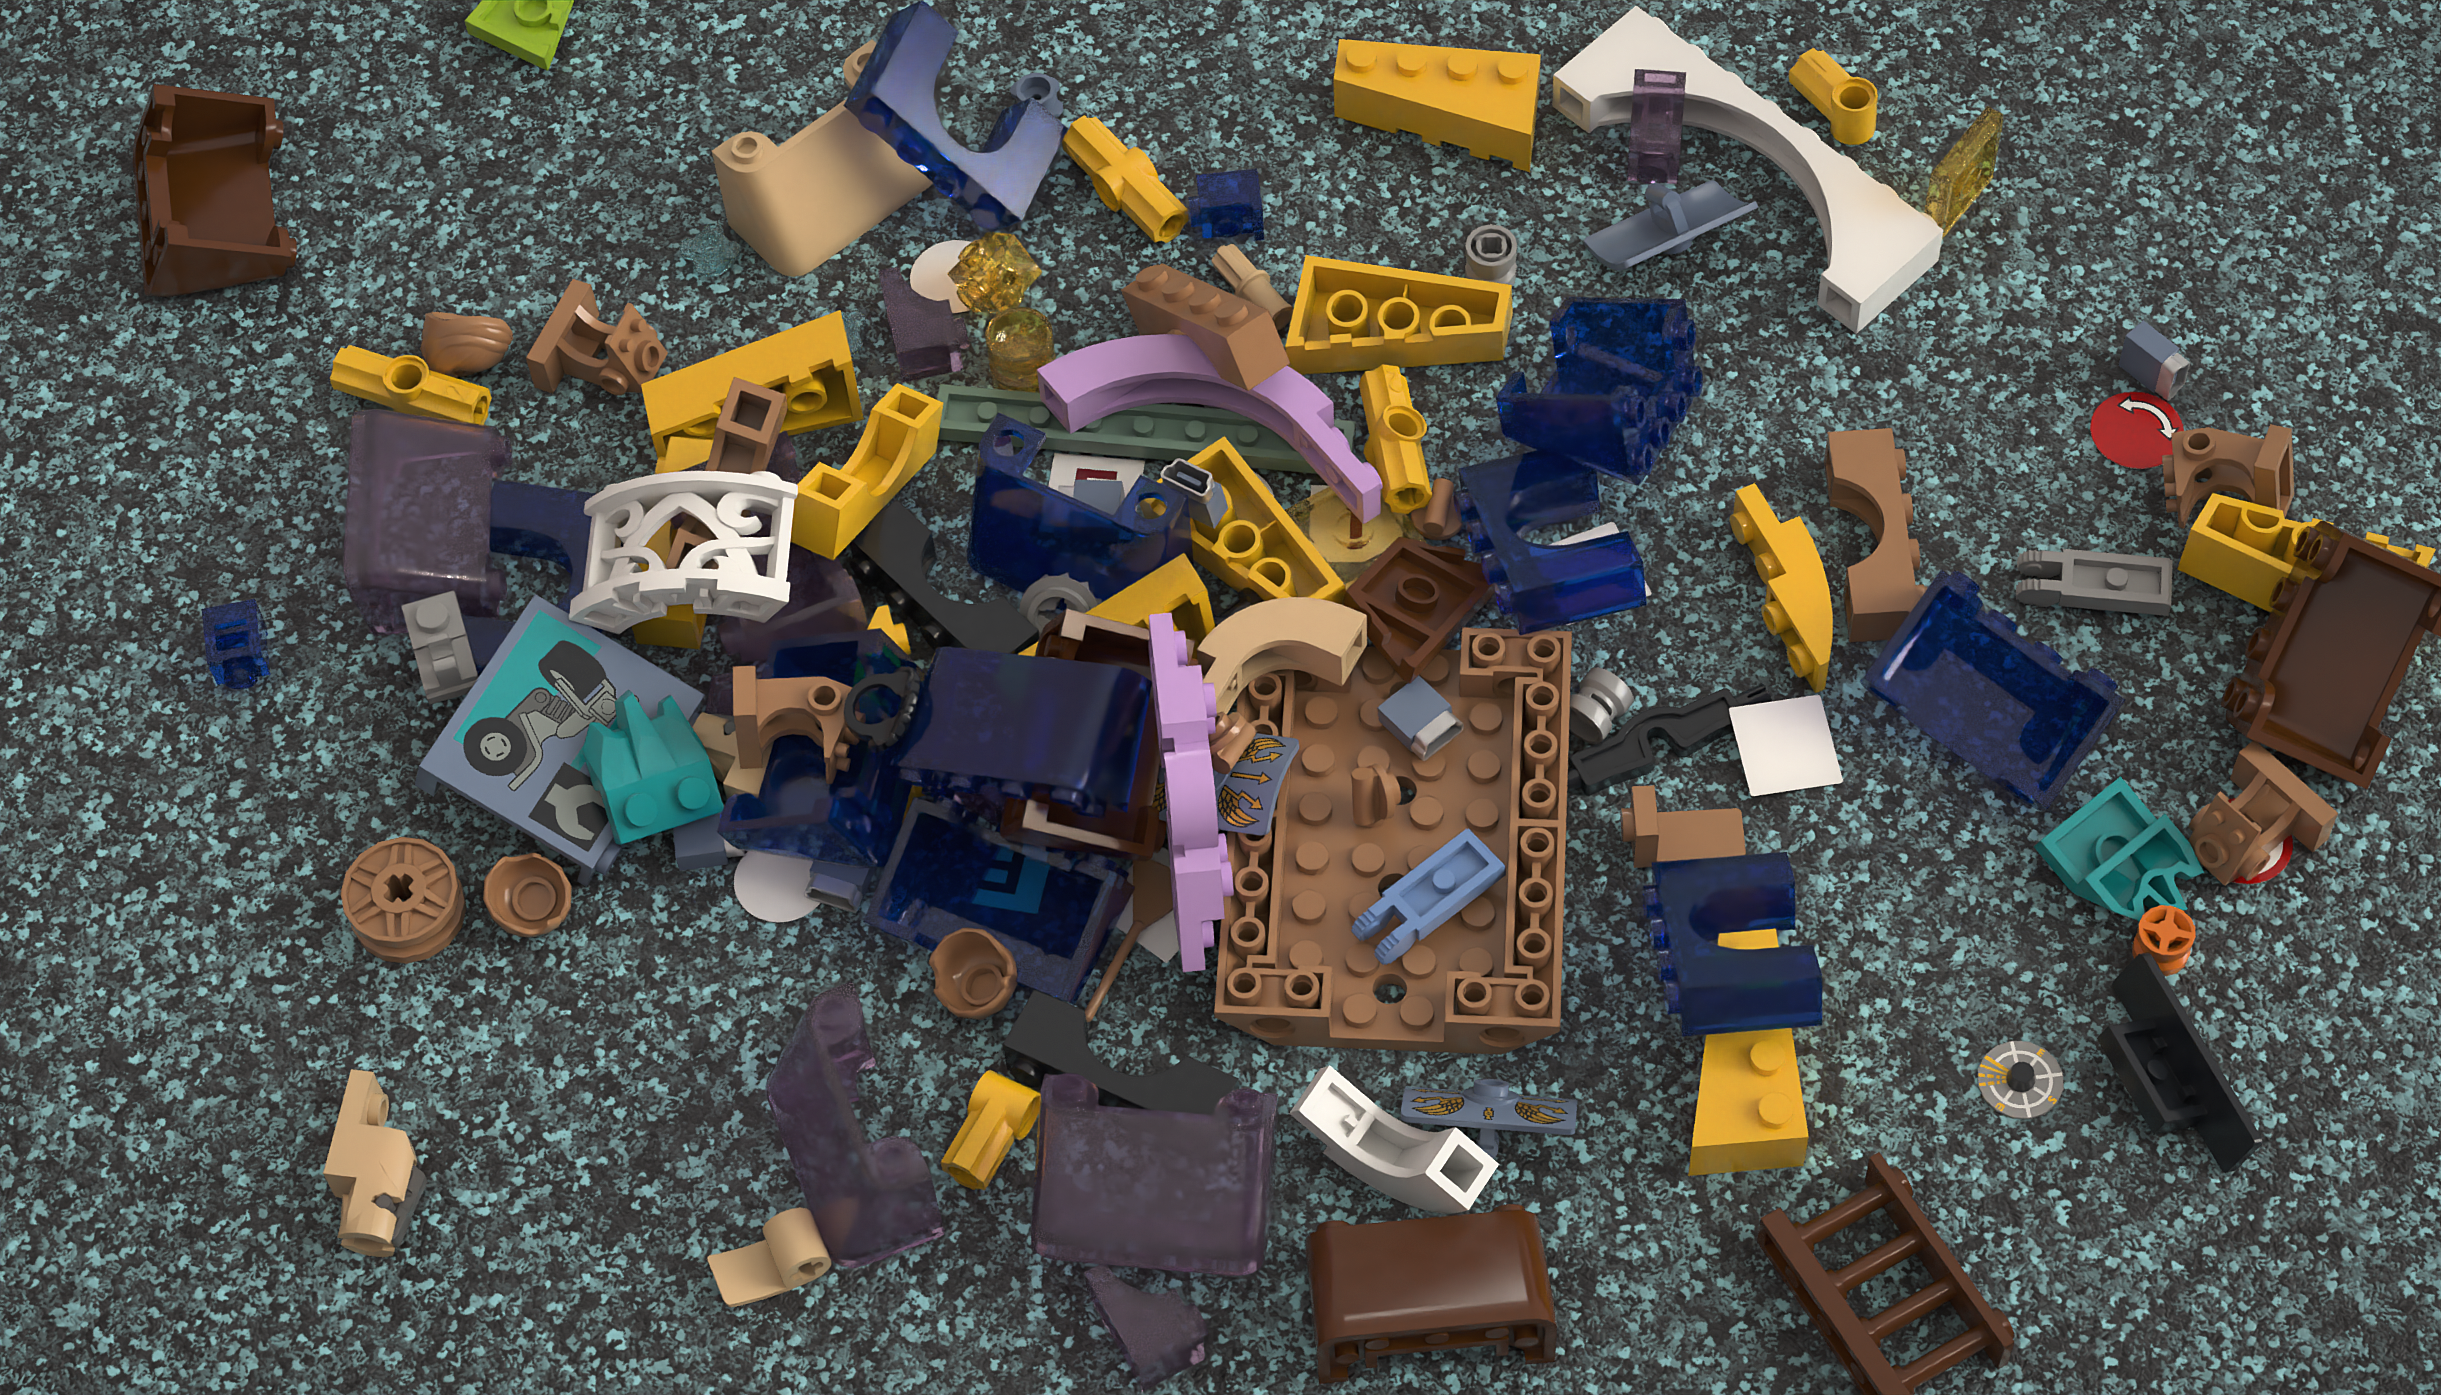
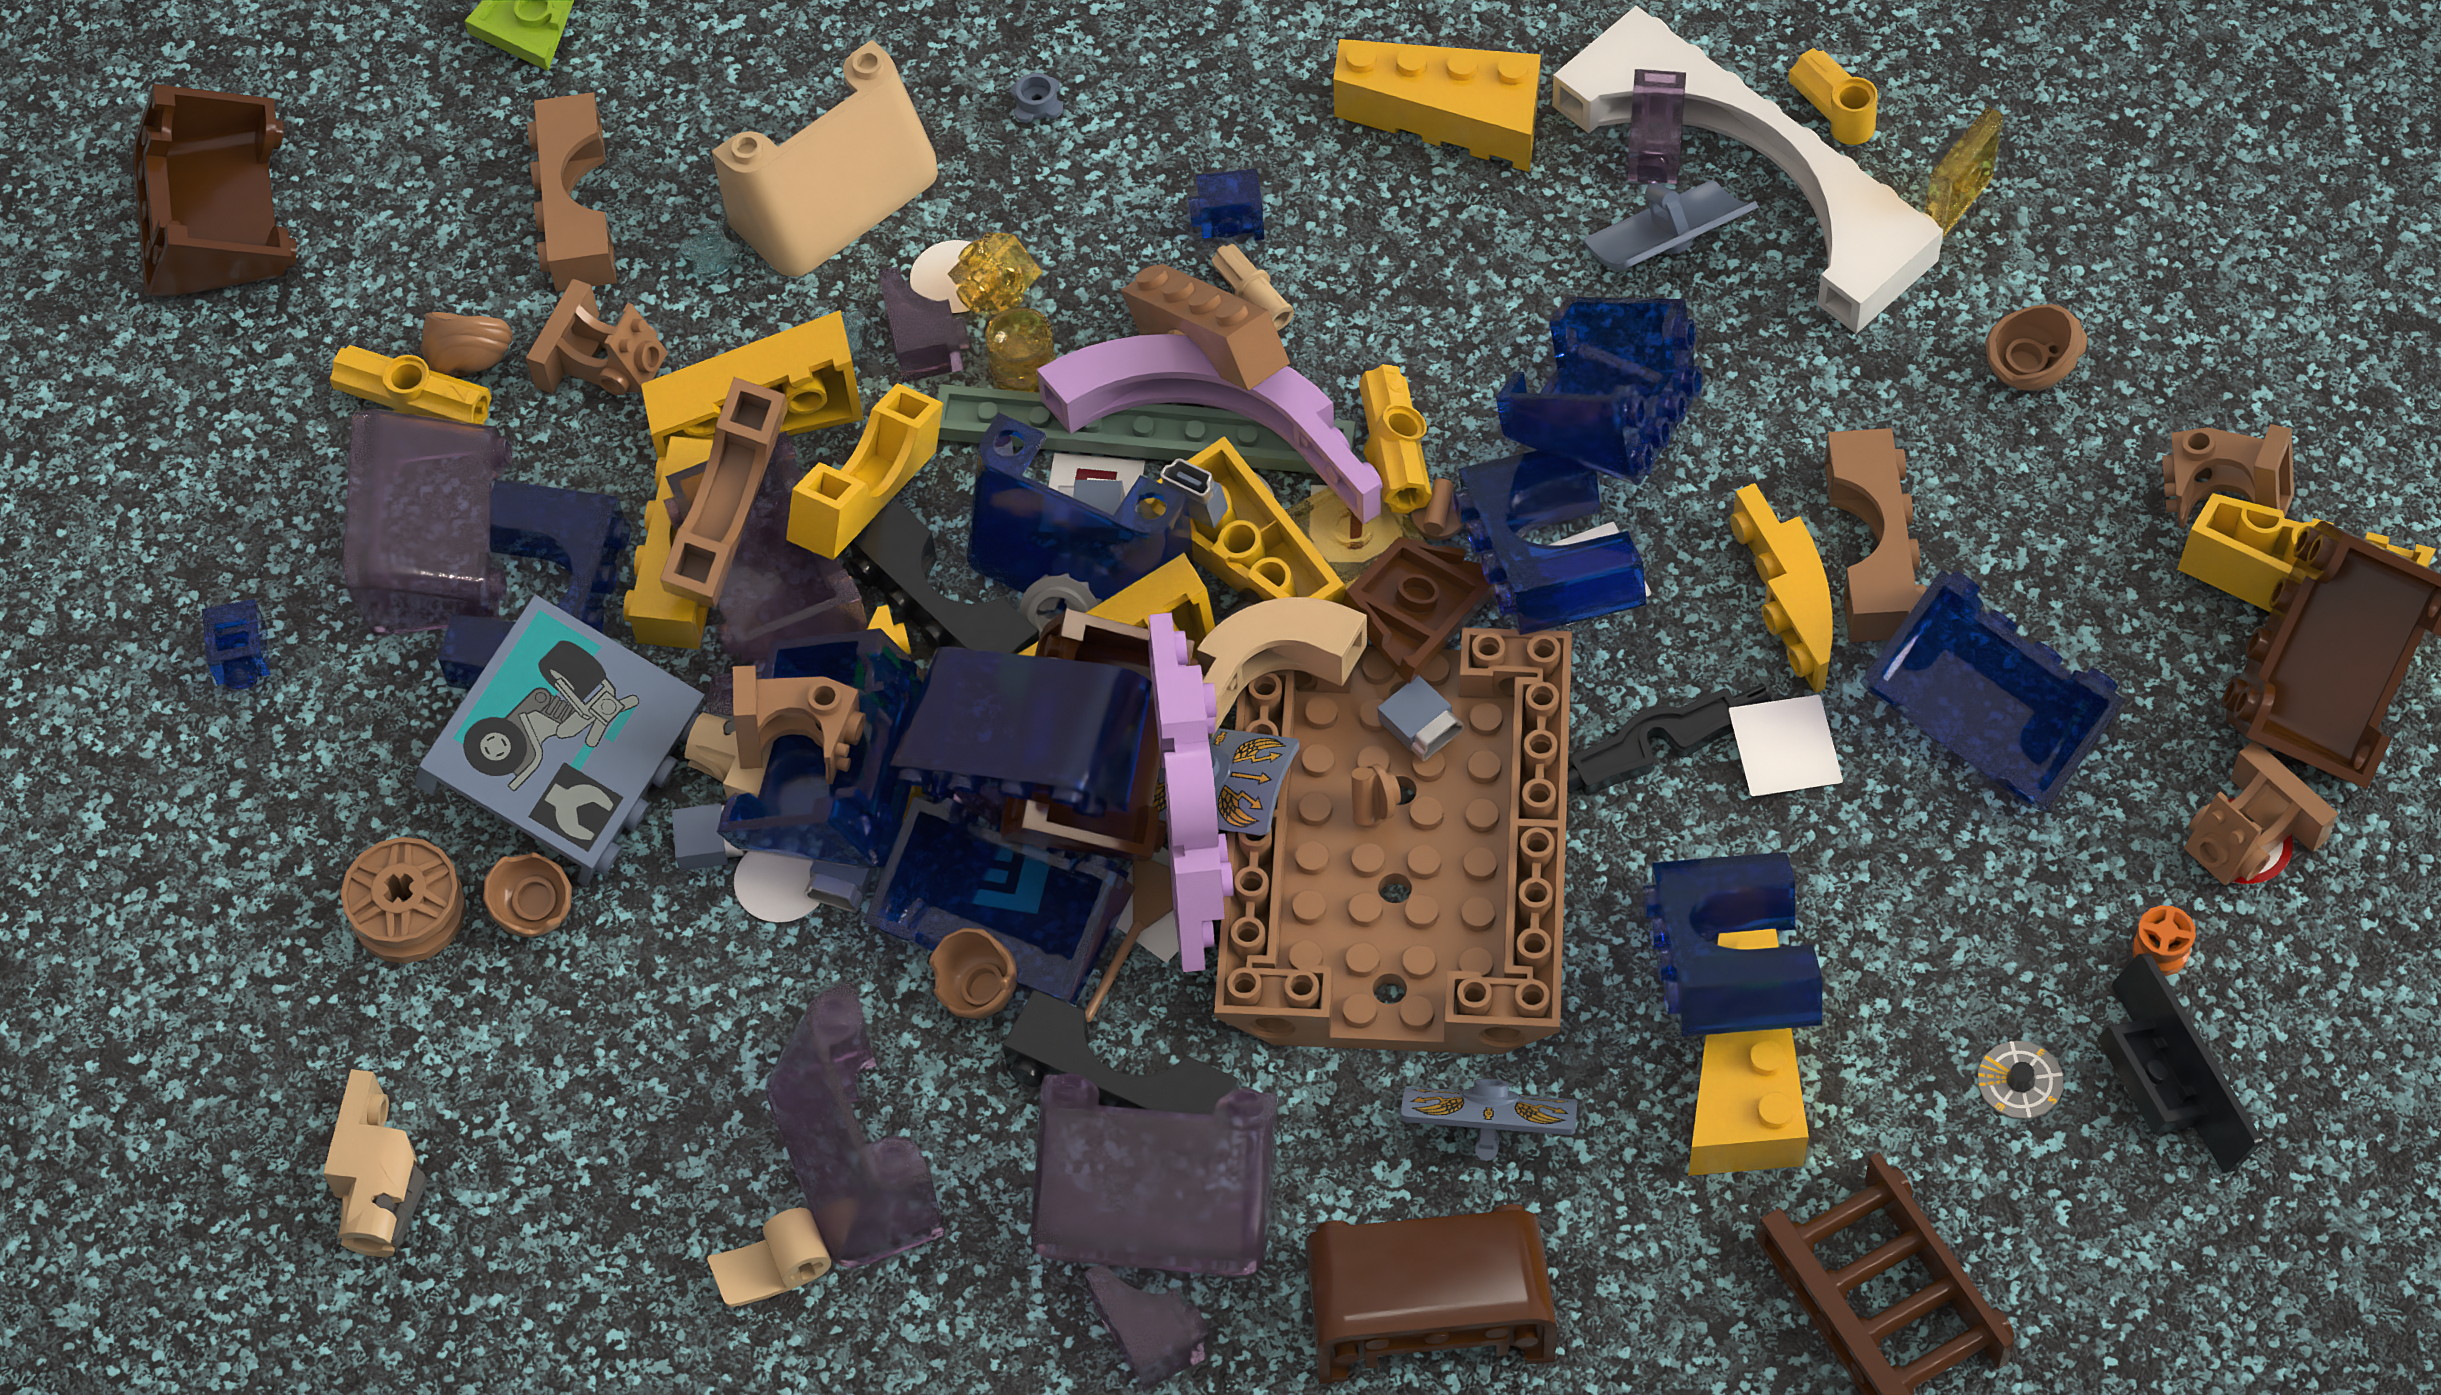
light grey plate [402,590,479,705] -> none
white fence [569,471,798,634] -> none
teal plate [582,689,725,845] -> none
clear blue arch [843,0,1068,233] -> none
black piece [844,666,920,753] -> none
yellow piece [941,1070,1042,1190] -> none
yellow piece [1061,115,1189,243] -> none
medium nougat plate [1208,712,1256,774] -> none
yellow wedge [1285,255,1513,375] -> none
white arch [1289,1066,1499,1214] -> none
medium blue hinge [1351,828,1506,965] -> none
light grey wheel [1465,224,1517,286] -> none
light grey wheel [1569,667,1634,744] -> none
medium nougat bracket [1620,785,1746,868] -> none
light grey hinge [2016,549,2173,616] -> none
teal plate [2033,776,2204,921] -> none
red sticker [2090,392,2184,469] -> none
sand blue piece [2118,320,2190,401] -> none
none -> medium nougat arch [527,92,617,292]
none -> medium nougat hair [1985,304,2088,391]

